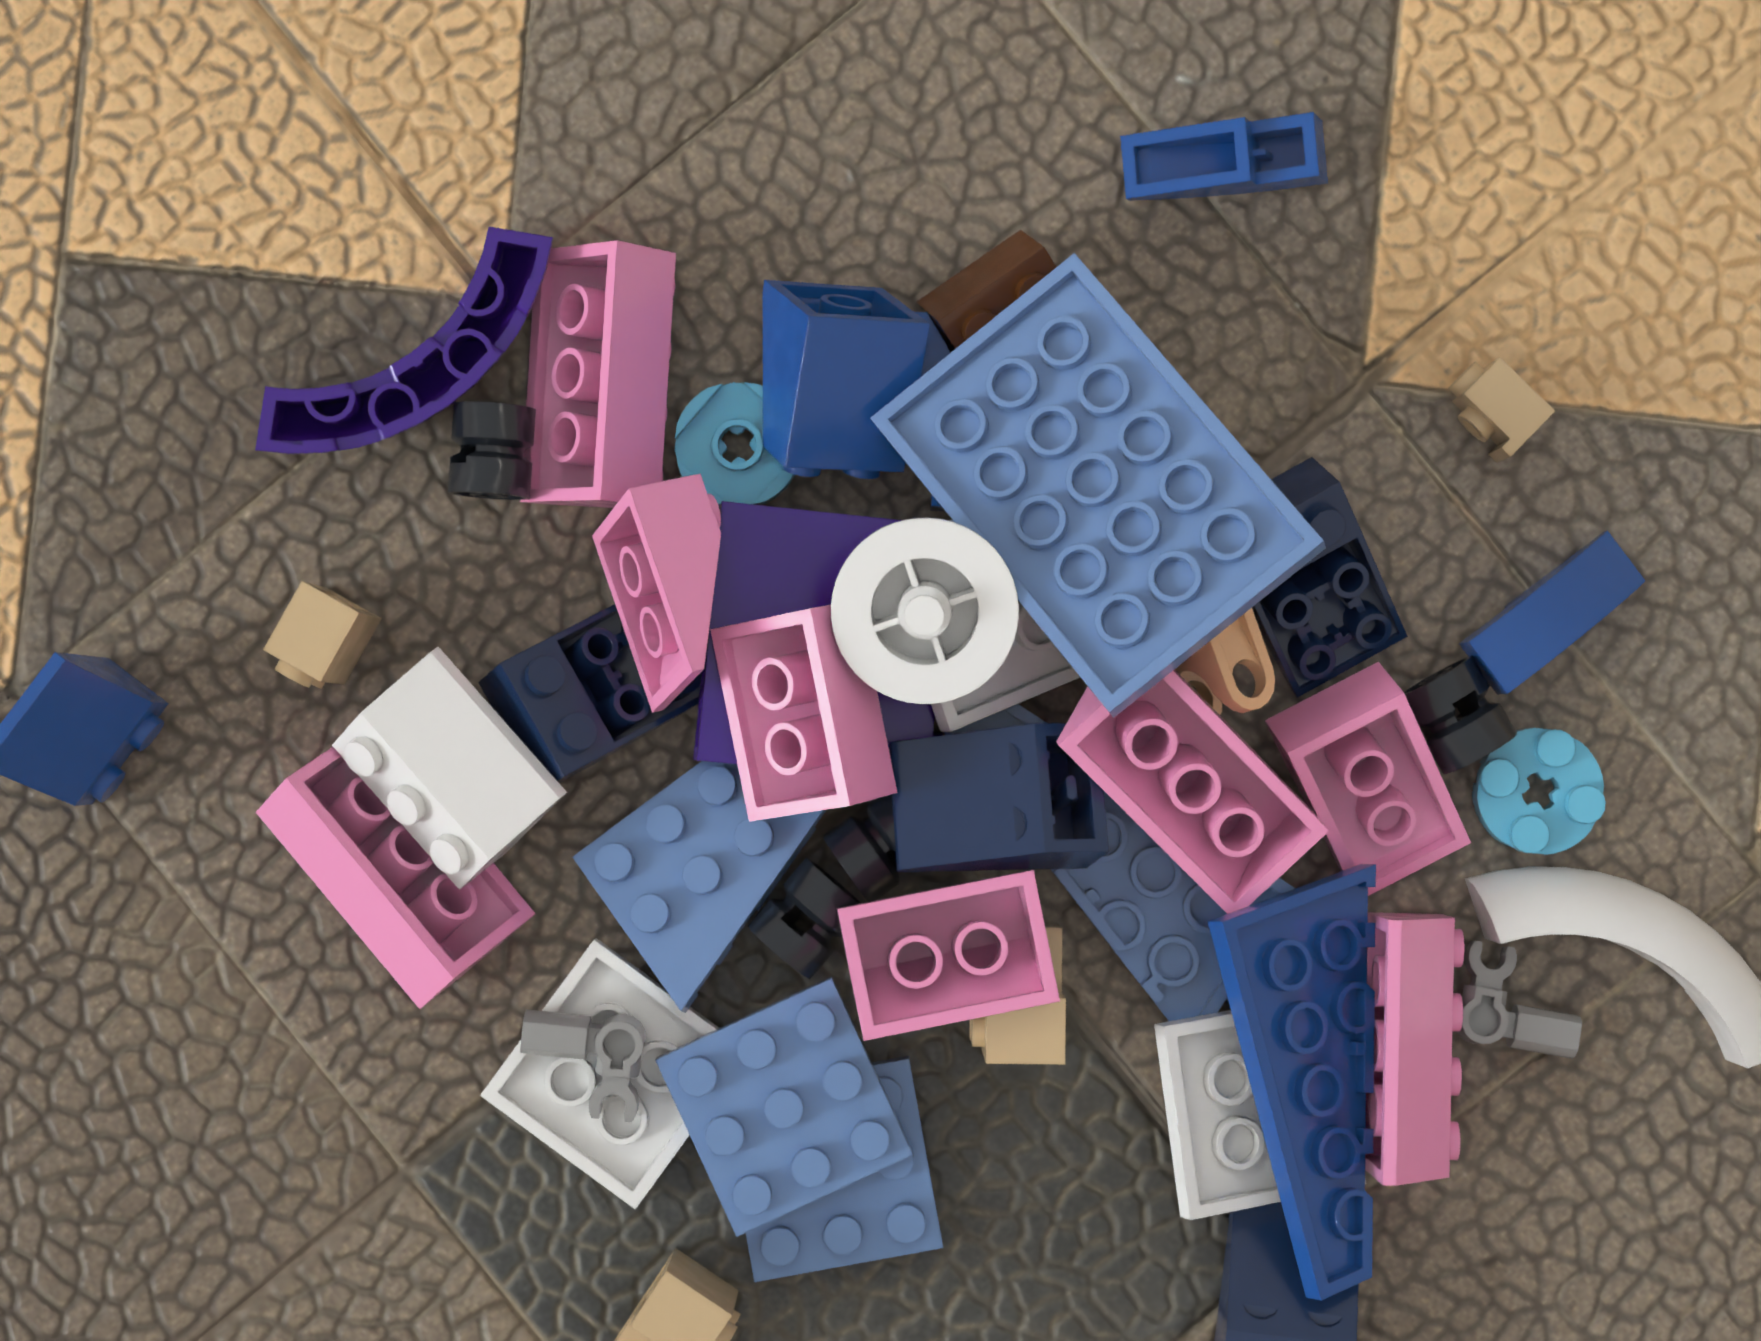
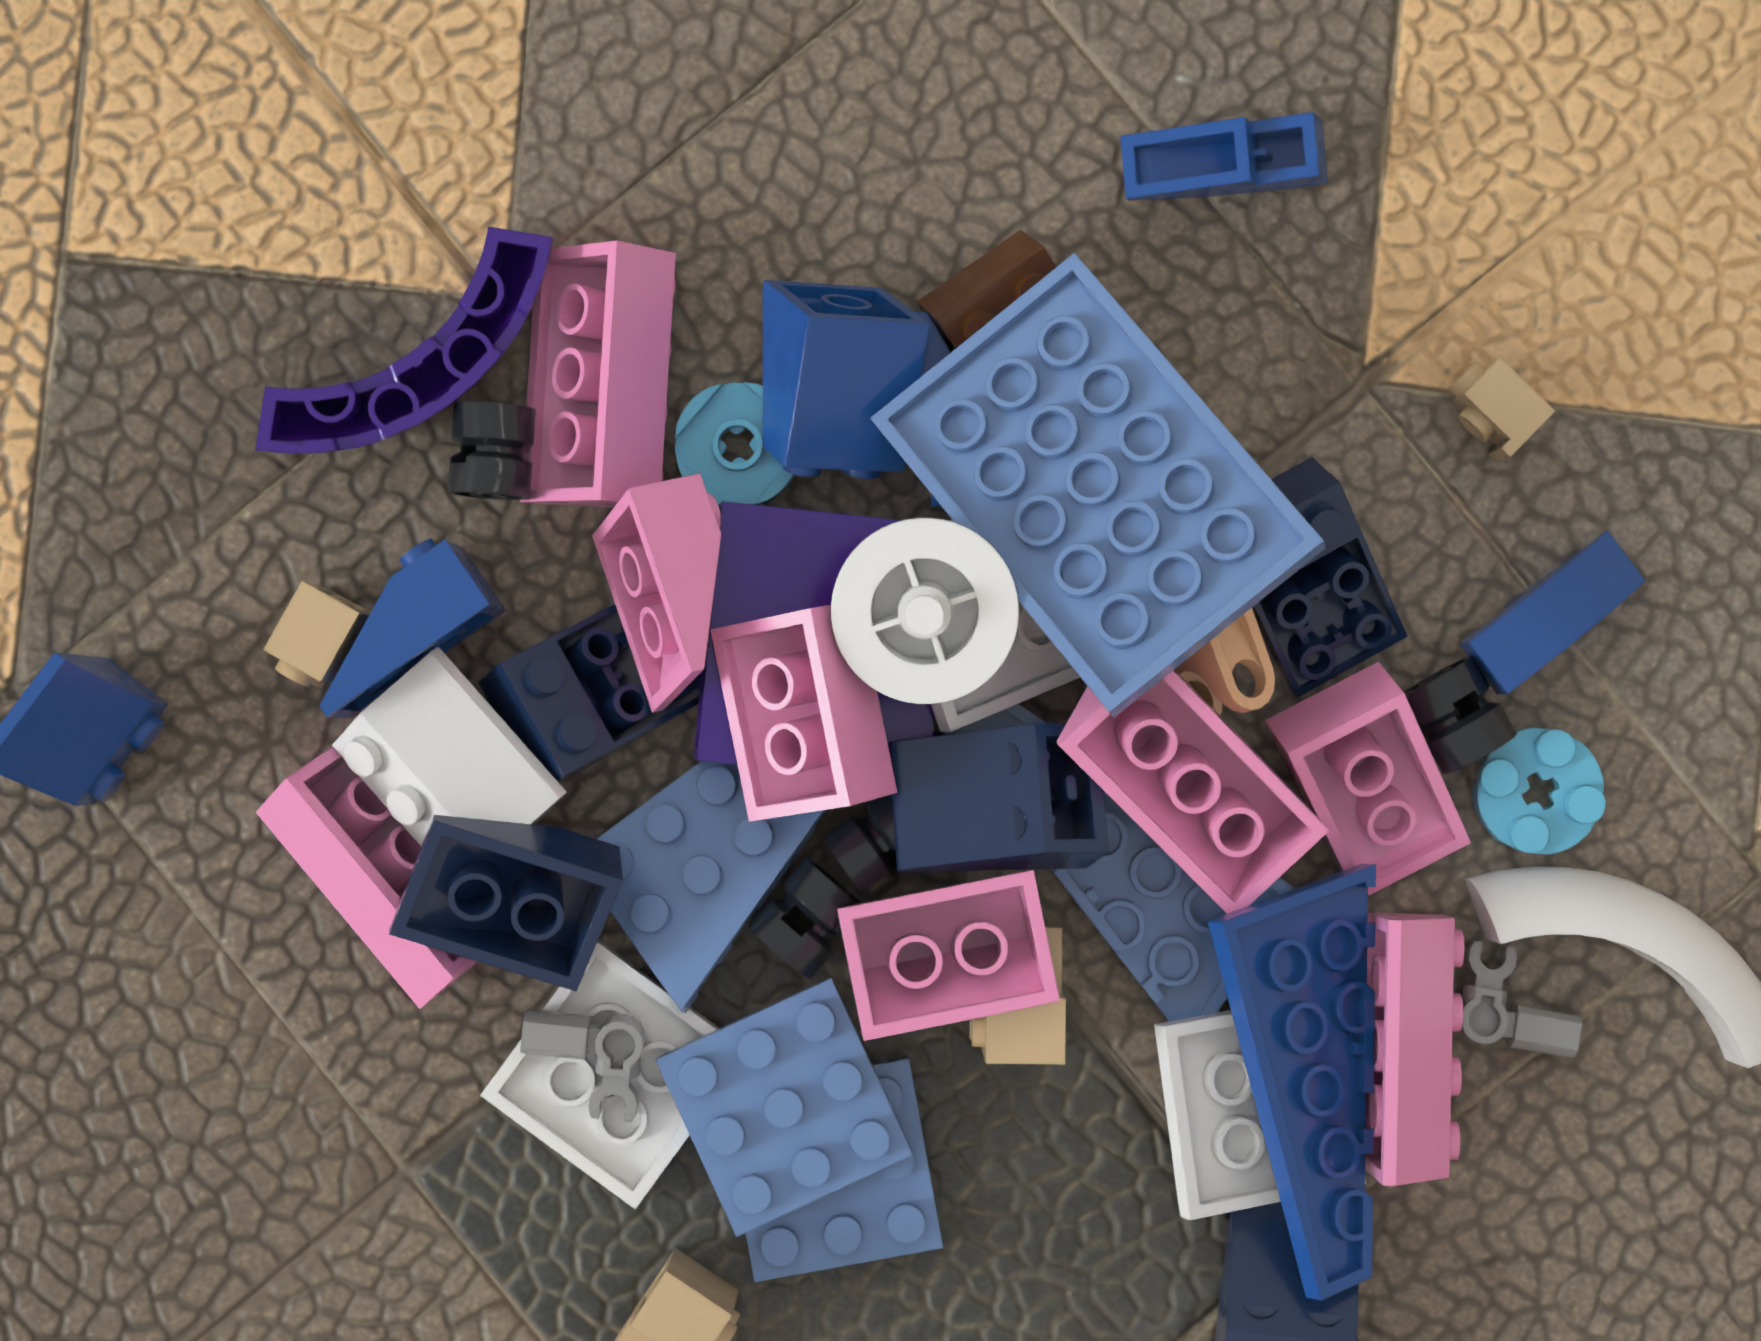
none -> blue slope [319,538,507,718]
none -> dark blue slope [389,815,623,992]

